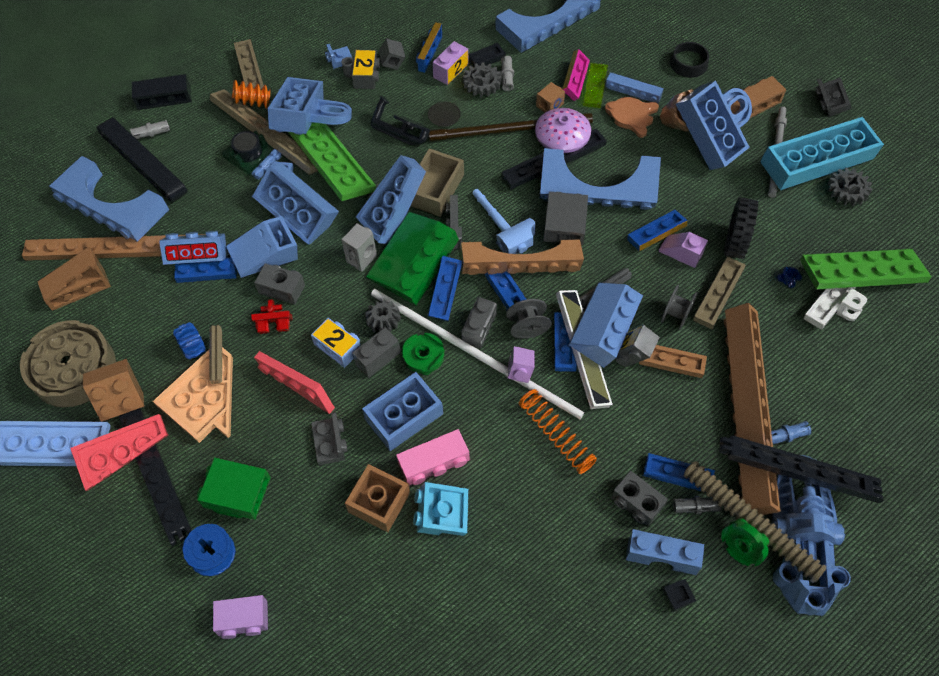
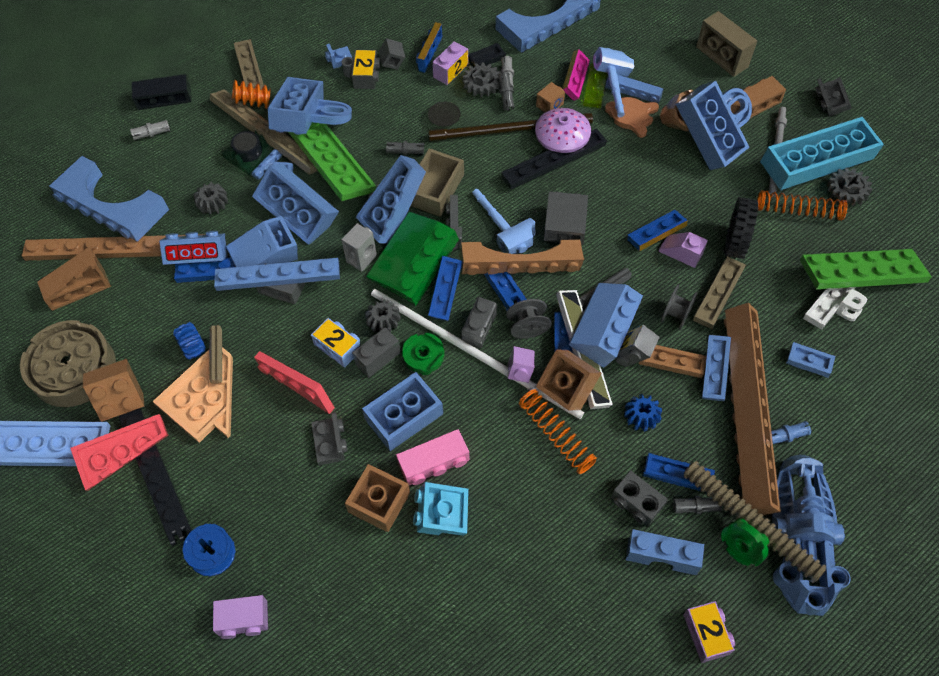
black beam [96,117,188,203] -> none
green brick [197,457,271,520] -> none
red hips [251,299,293,334] -> none
black piece [371,96,431,145] -> none
medium blue arch [540,148,661,210] -> none
black plate [662,579,696,612] -> none
black tyre [670,42,709,78] -> none
black hinge [719,436,884,503] -> none
clear blue plate [777,267,802,288] -> none
none -> dark grey gear [194,182,228,216]
none -> medium blue plate [215,258,340,291]
none -> dark grey pin [386,141,424,156]
none -> dark grey pin [498,72,515,111]
none -> medium nougat brick [536,350,602,411]
none -> light blue piece [593,47,634,117]
none -> blue gear [624,393,662,432]
none -> brick [683,601,735,663]
none -> dark tan brick [696,11,757,77]
none -> medium blue plate [702,335,731,401]
none -> orange piece [757,190,847,221]
none -> medium blue plate [786,342,835,378]

